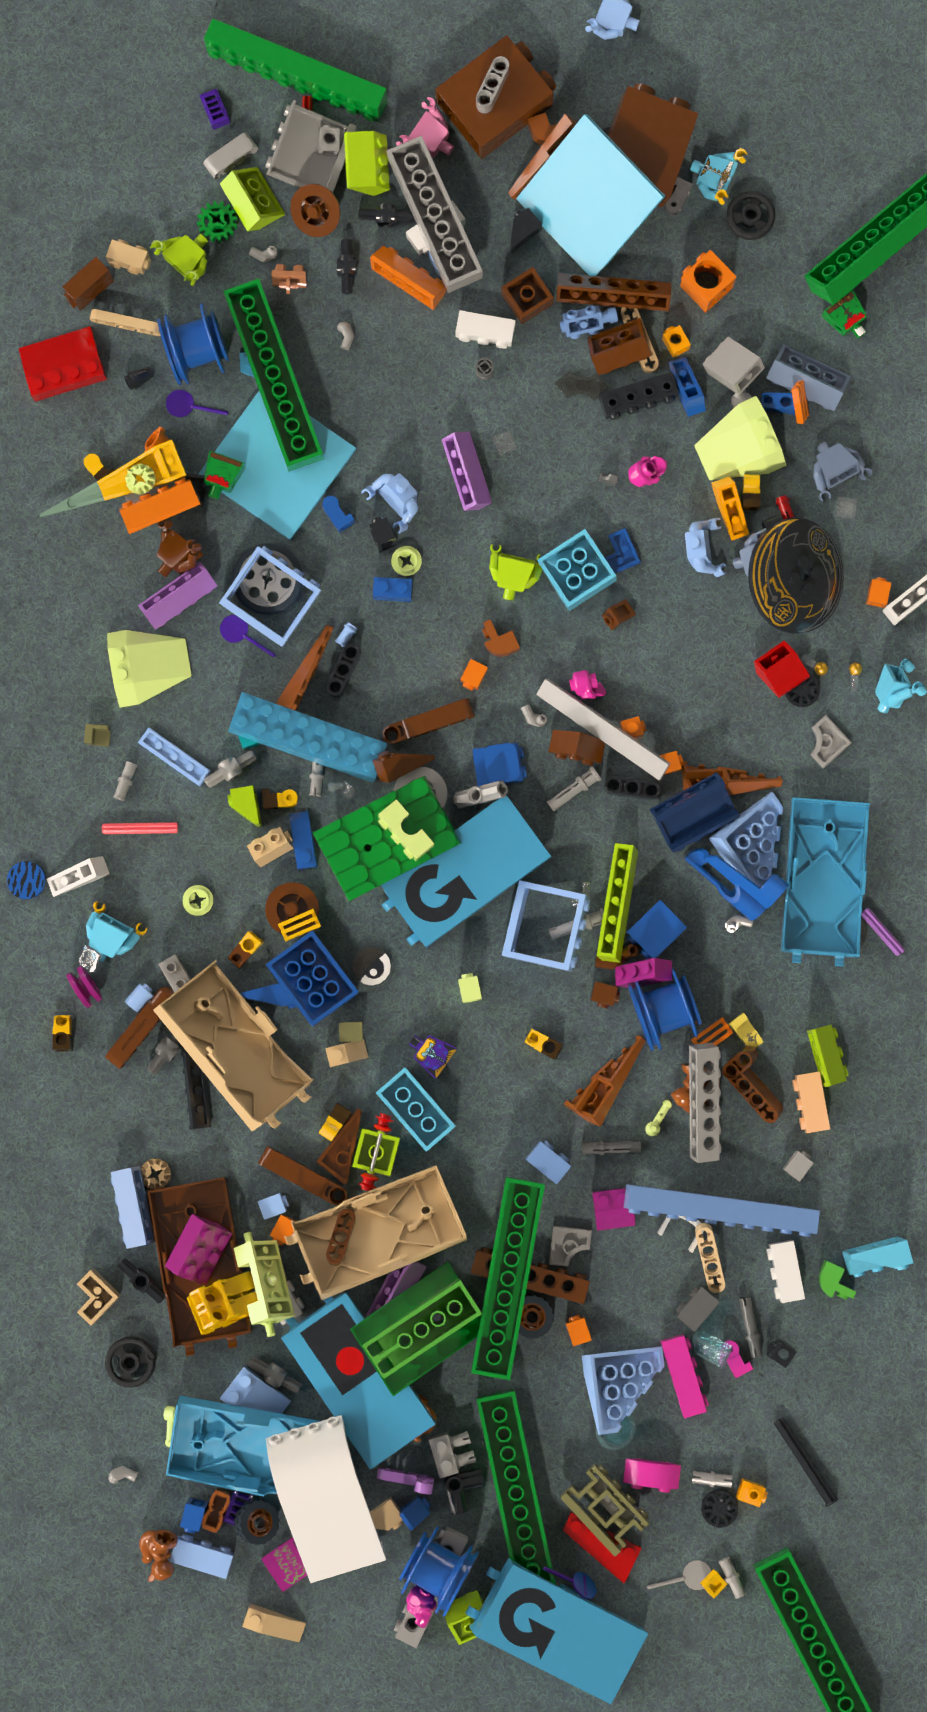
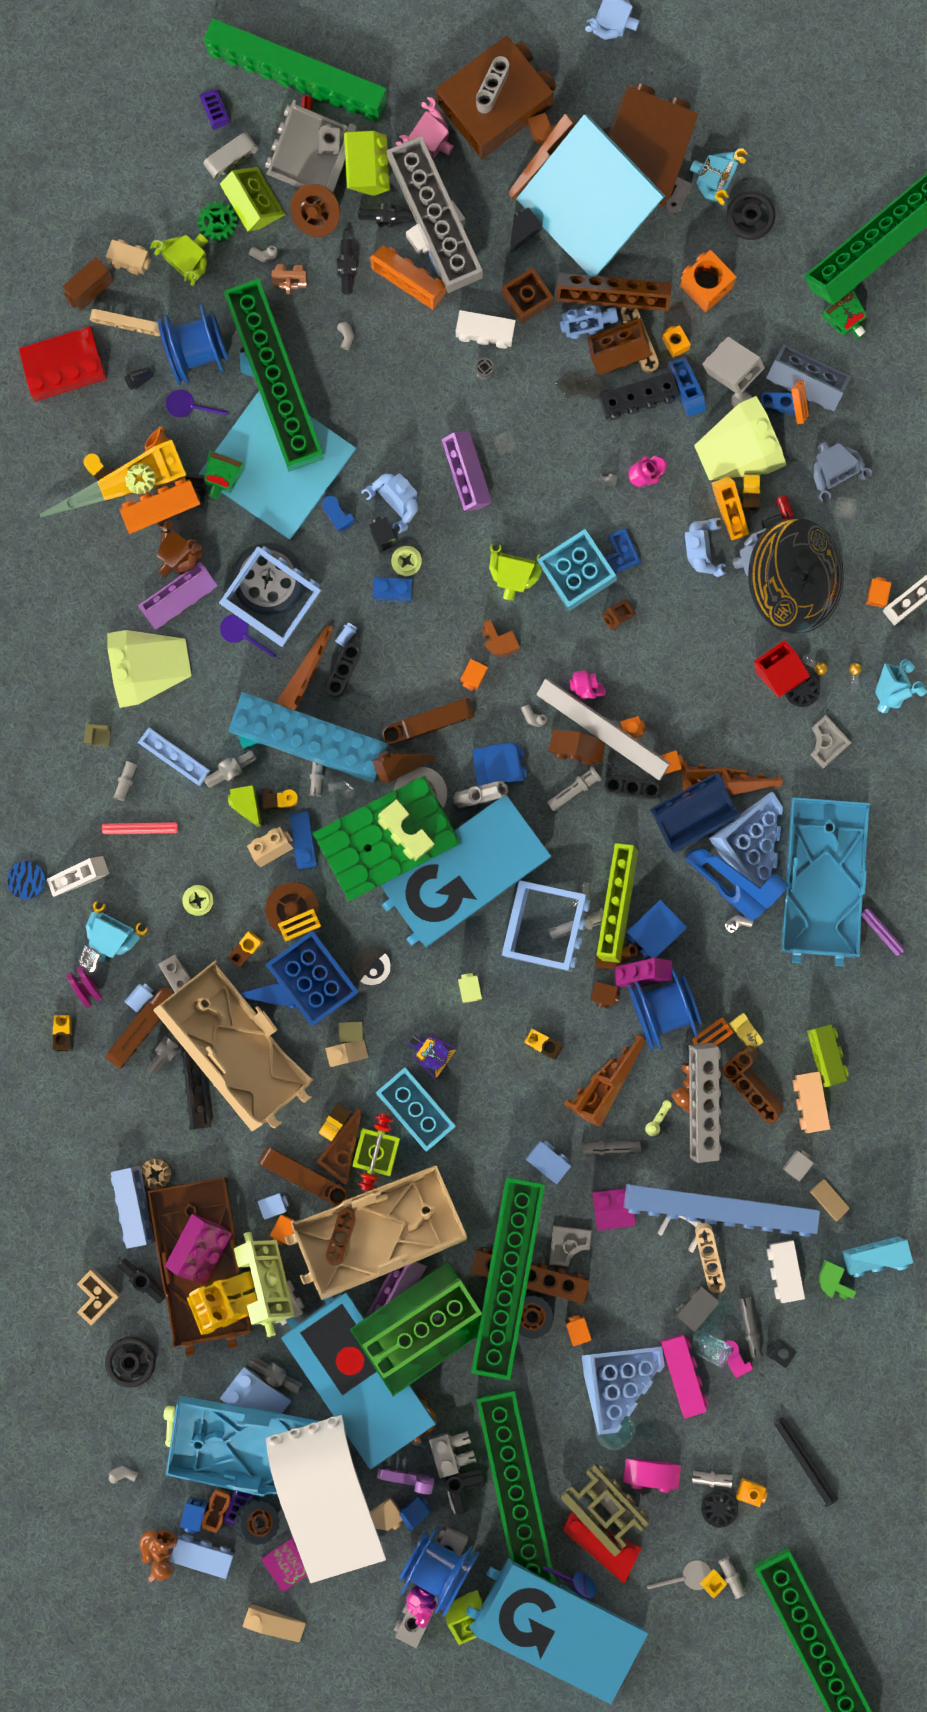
none -> tan slope [809,1179,850,1222]

